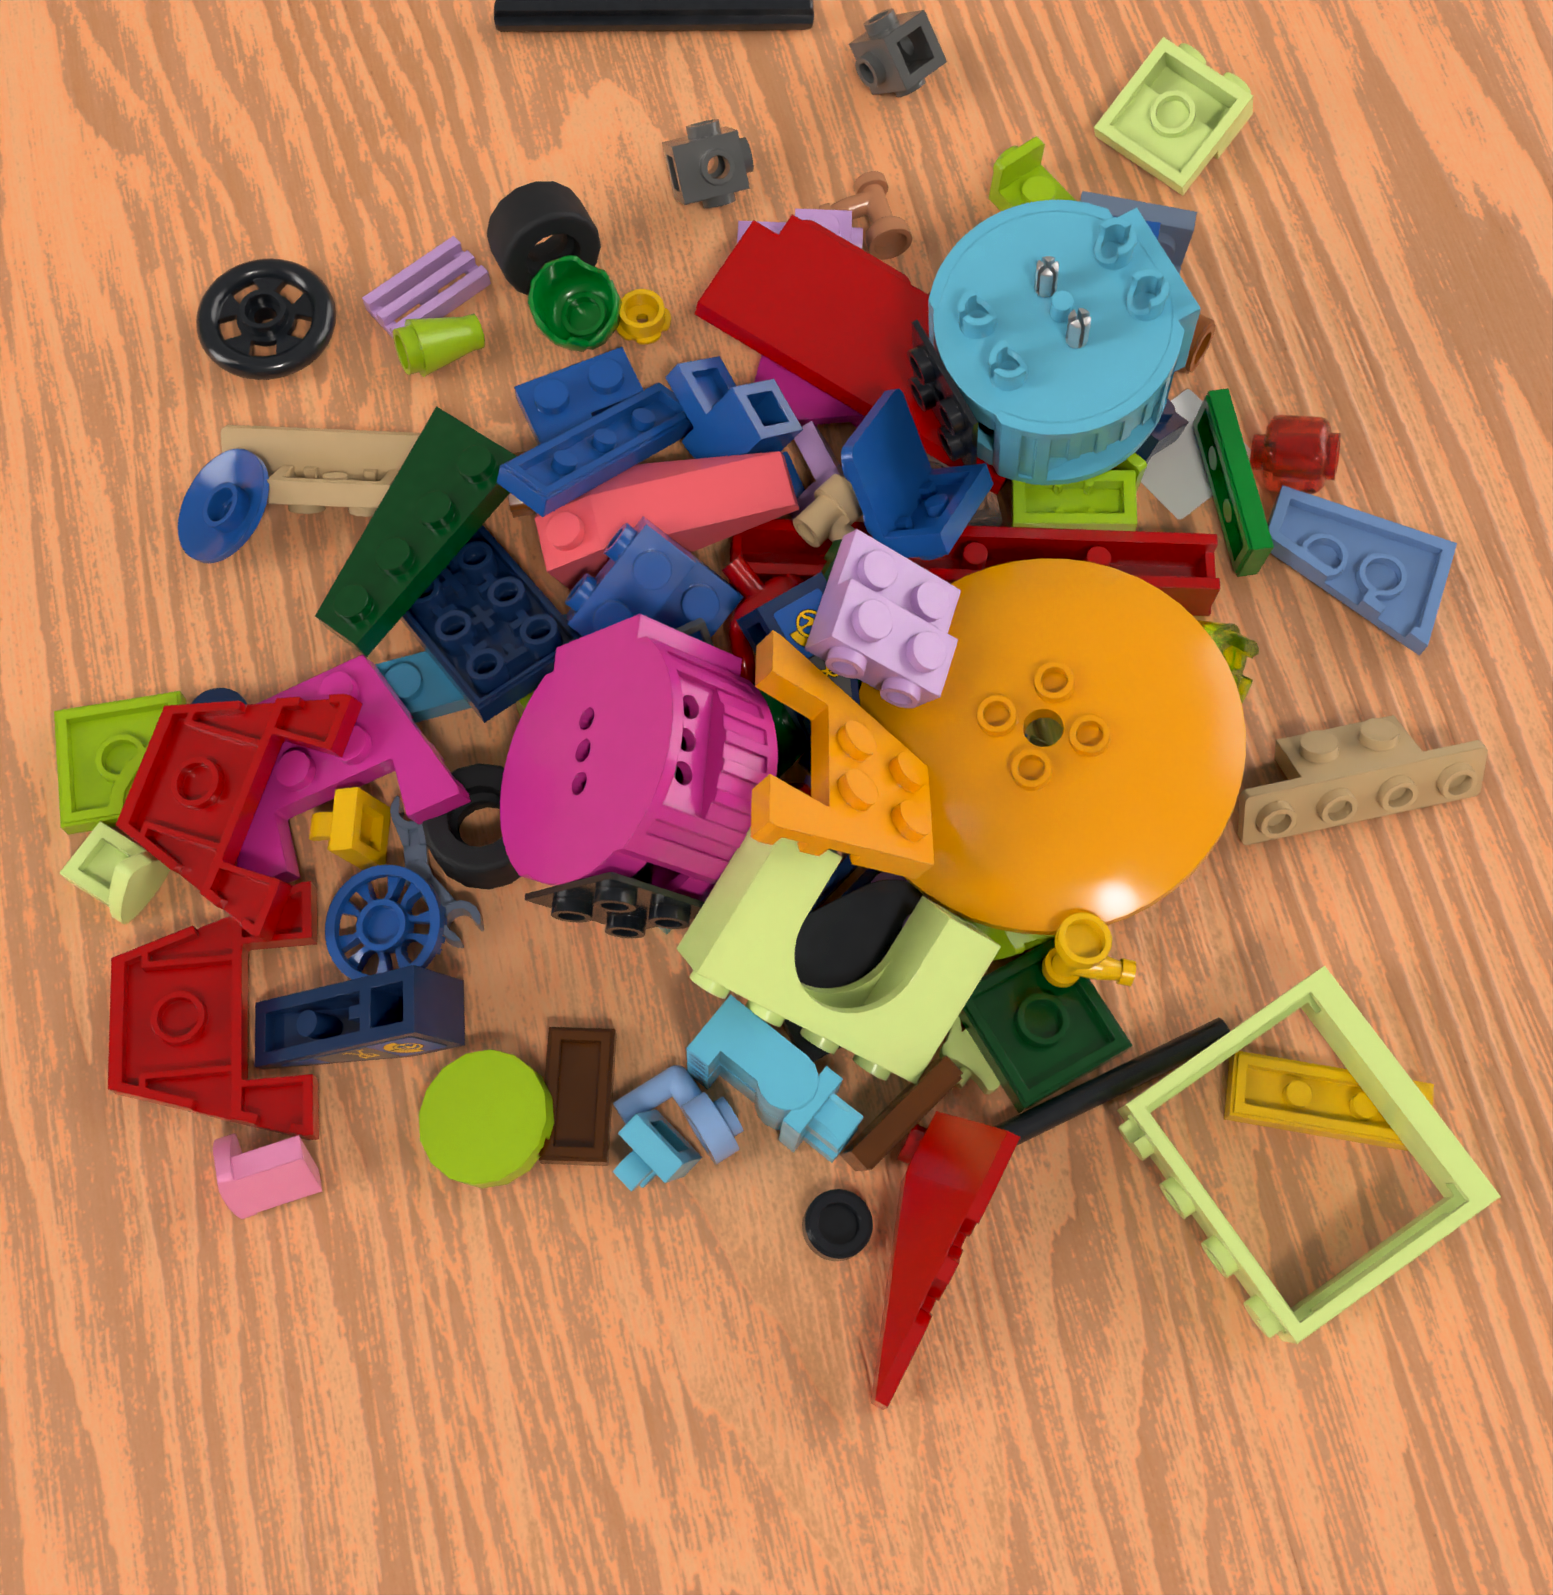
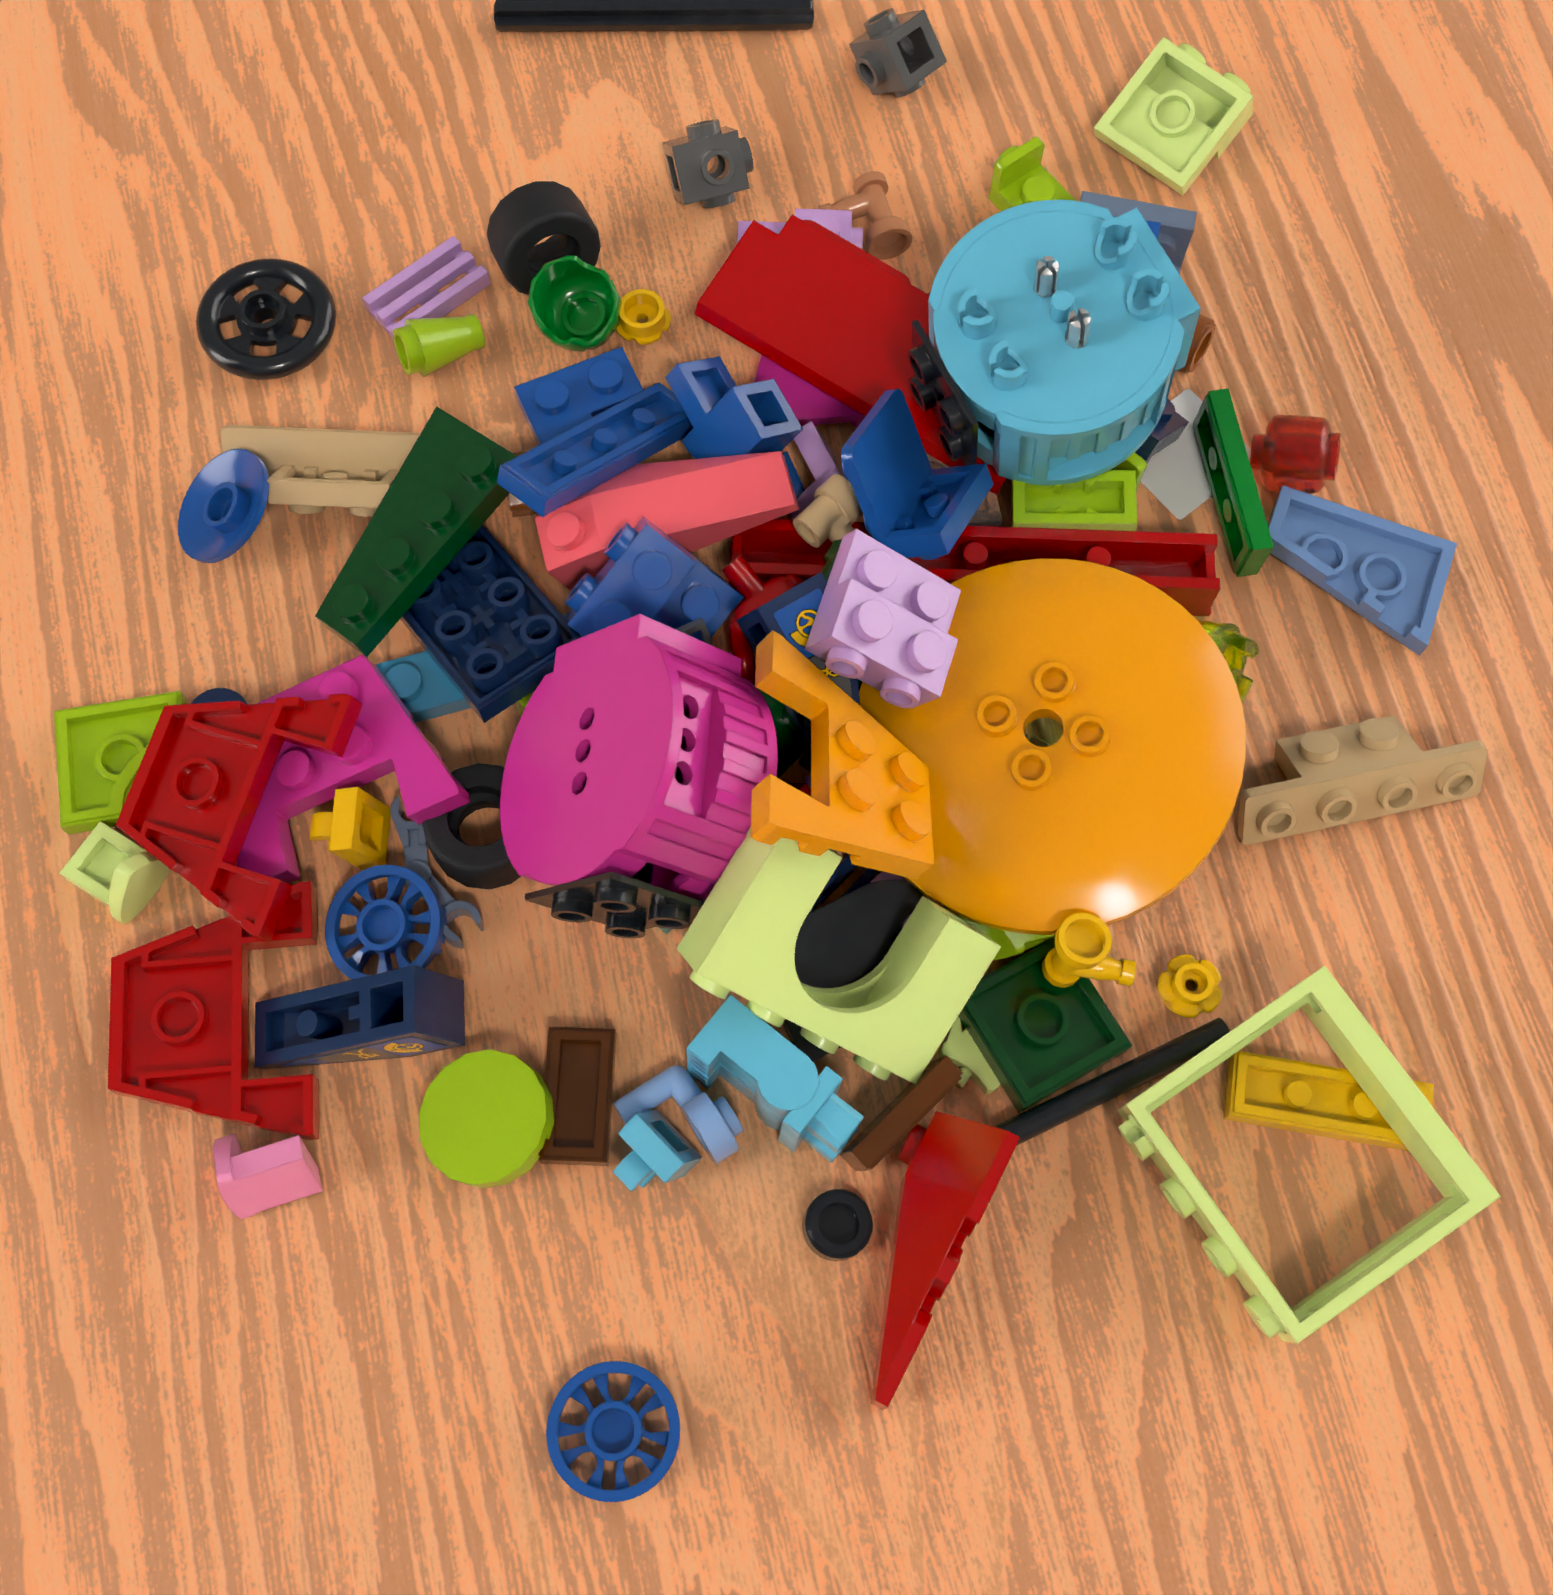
none -> blue wheel [546,1361,681,1502]
none -> yellow plate [1157,954,1223,1018]

